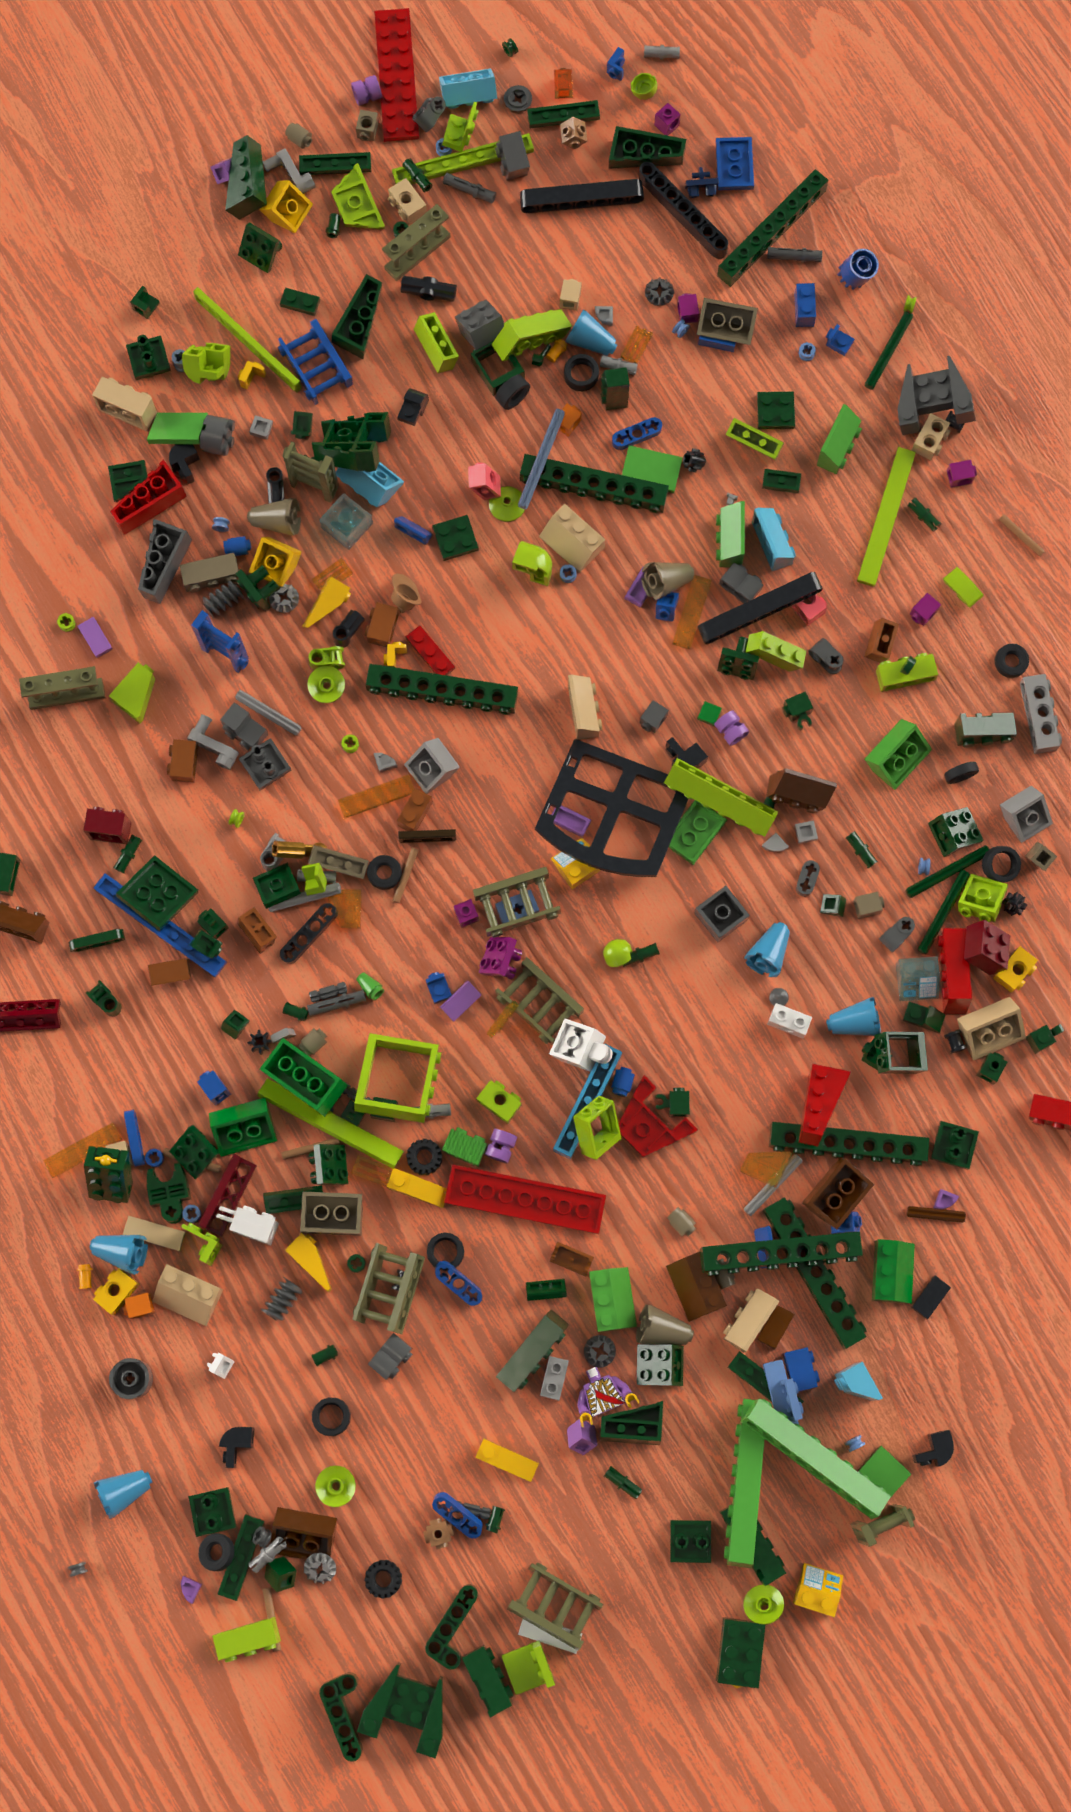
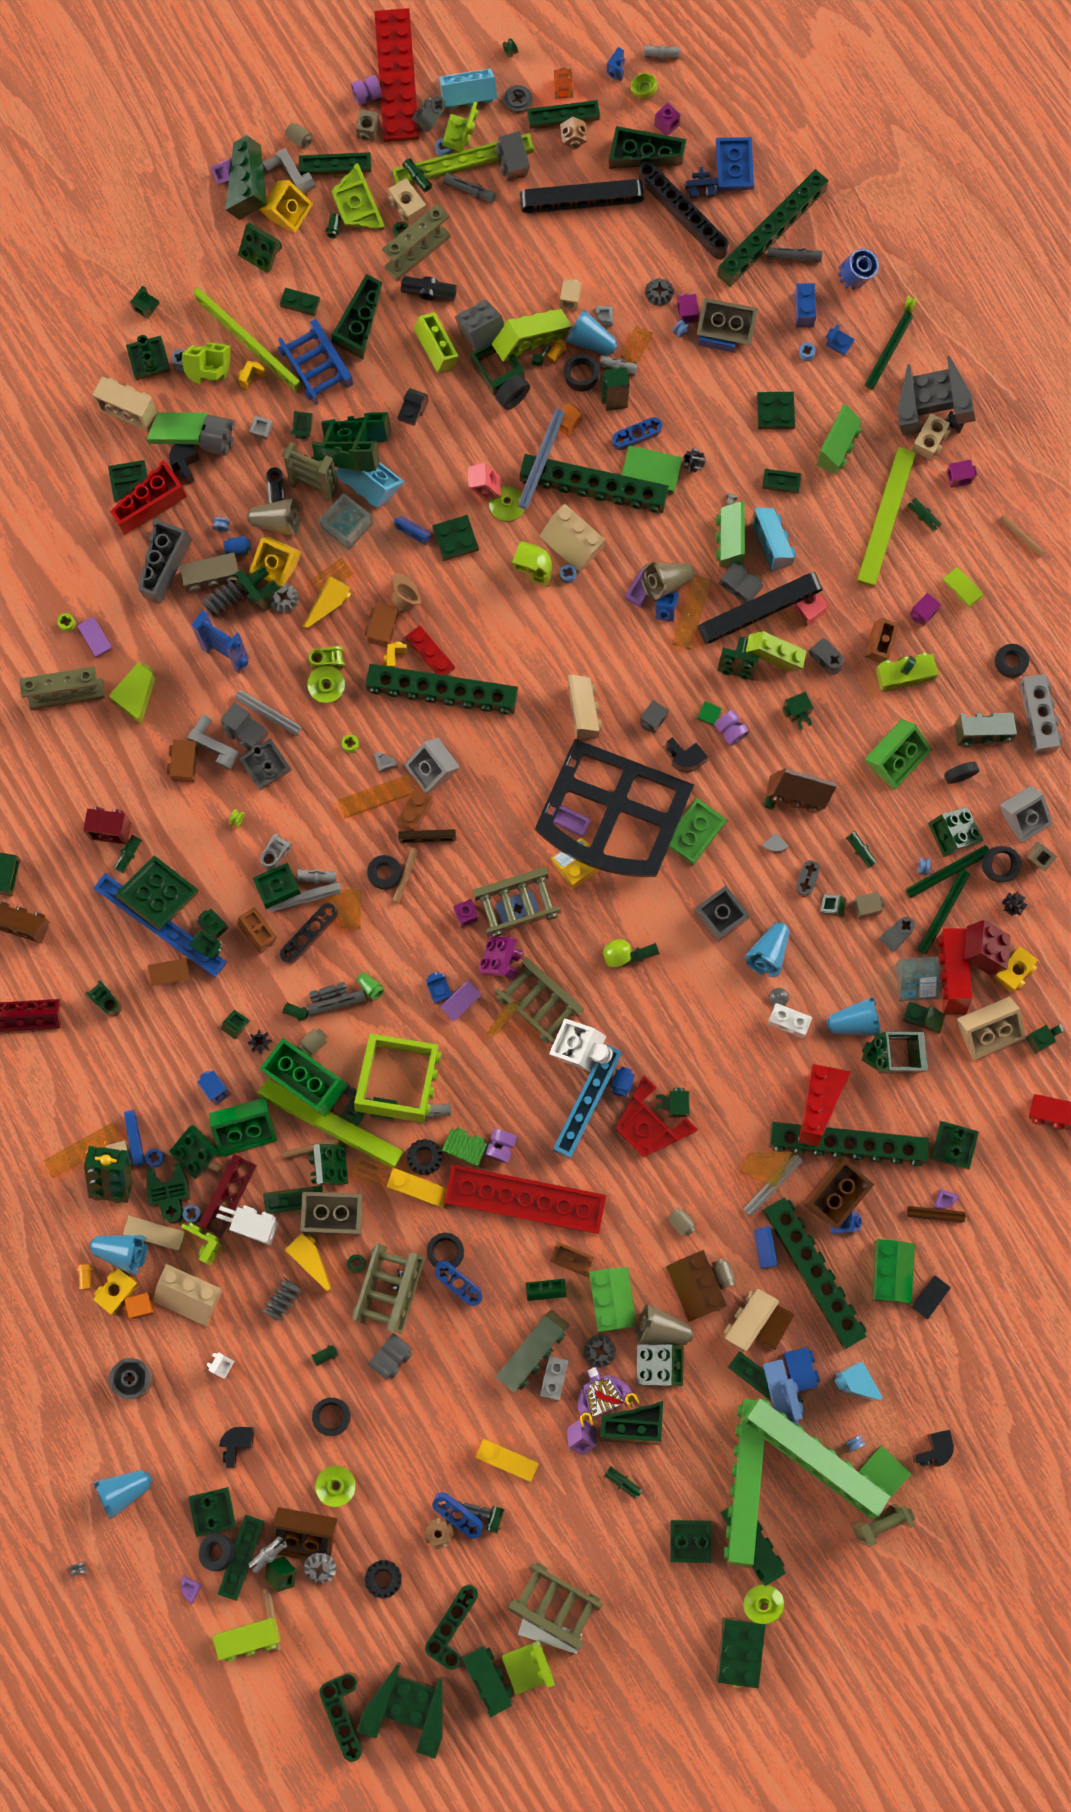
dark green beam [68,929,125,952] -> none
dark grey bush [253,1526,272,1548] -> none
light grey tile [270,1028,296,1043] -> none
pearl gold piece [272,841,328,859] -> none
lime panel [302,863,327,896] -> none
dark tan plate [308,845,369,879] -> none
black piece [333,610,365,648] -> none
lime brick [476,1080,522,1124] -> none
lime window [573,1096,621,1160] -> none
lime brick [664,758,778,837] -> none
dark green brick [700,1231,863,1276] -> none
lime brick [726,418,784,460] -> none
yellow slope [793,1563,843,1617] -> none
light grey plate [794,820,818,844] -> none
black bush [944,1030,968,1054] -> none
lime plate [958,874,1008,922] -> none
dark green brick [976,1052,1007,1085] -> none

